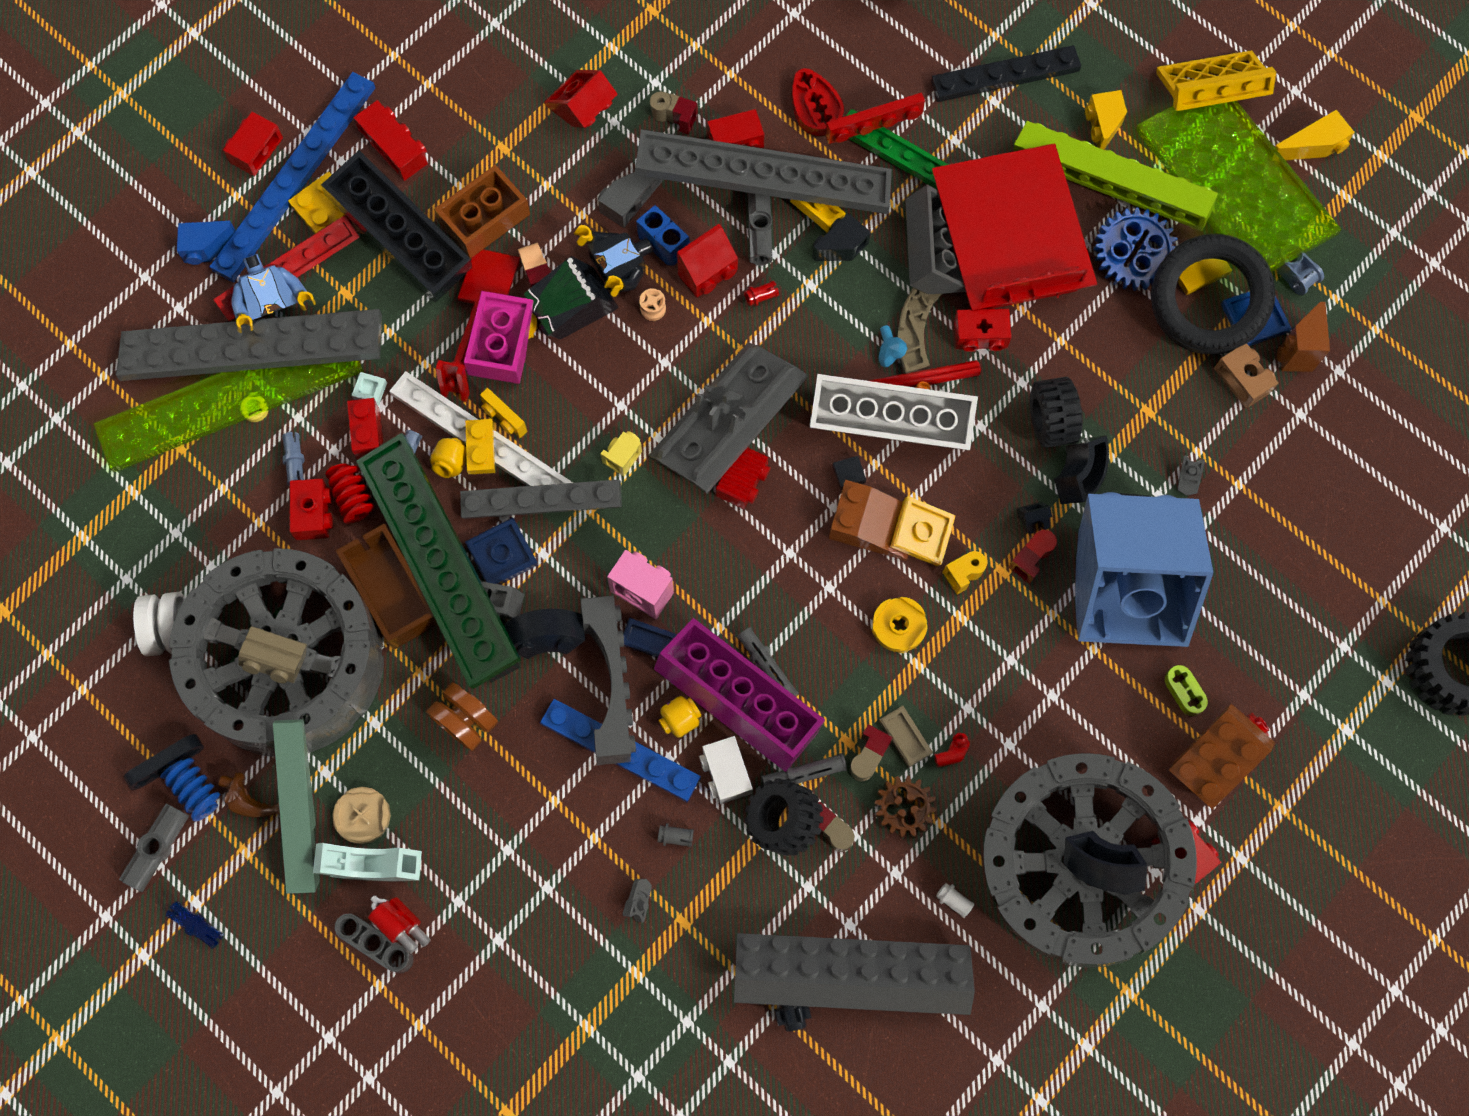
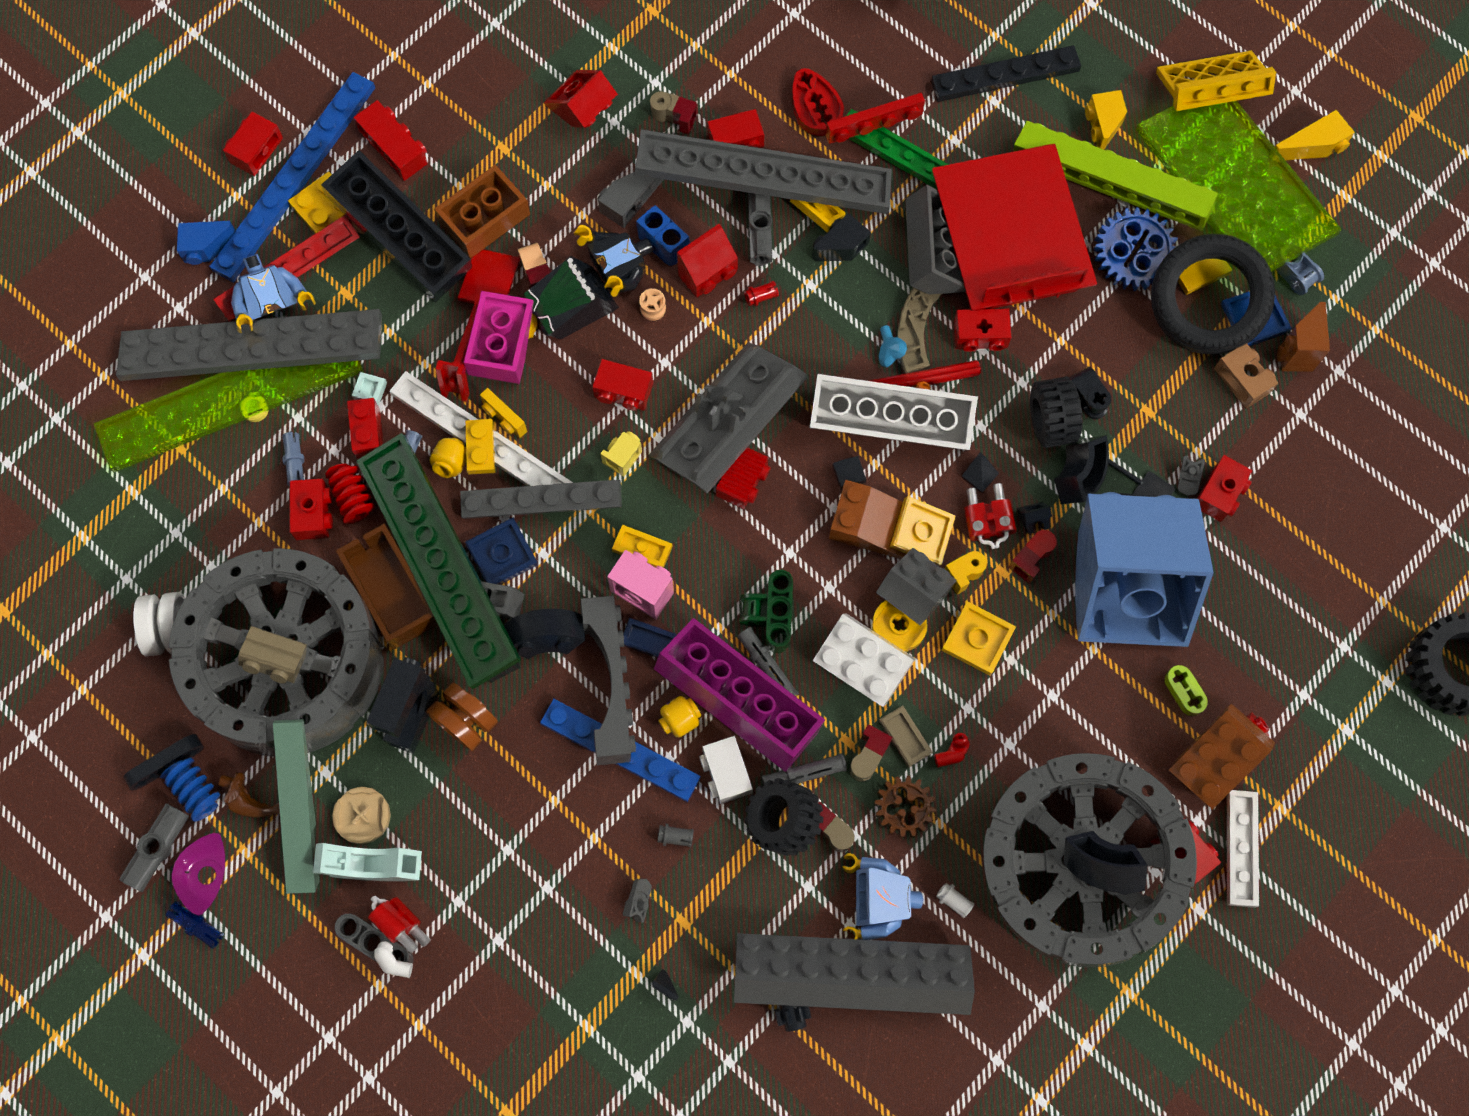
none -> magenta piece [172,833,225,915]
none -> black arch [366,657,440,754]
none -> white arm [374,941,413,978]
none -> red brick [593,359,654,411]
none -> yellow plate [612,525,673,568]
none -> black slope [652,969,679,1002]
none -> dark green piece [739,569,793,653]
none -> white brick [813,613,916,707]
none -> medium blue torso [842,853,923,940]
none -> dark grey brick [876,548,957,626]
none -> yellow plate [941,601,1016,676]
none -> black slope [962,452,999,493]
none -> red piece [964,483,1017,549]
none -> black piece [1068,366,1111,419]
none -> black piece [1108,459,1176,497]
none -> red brick [1197,455,1253,522]
none -> white plate [1227,790,1259,908]

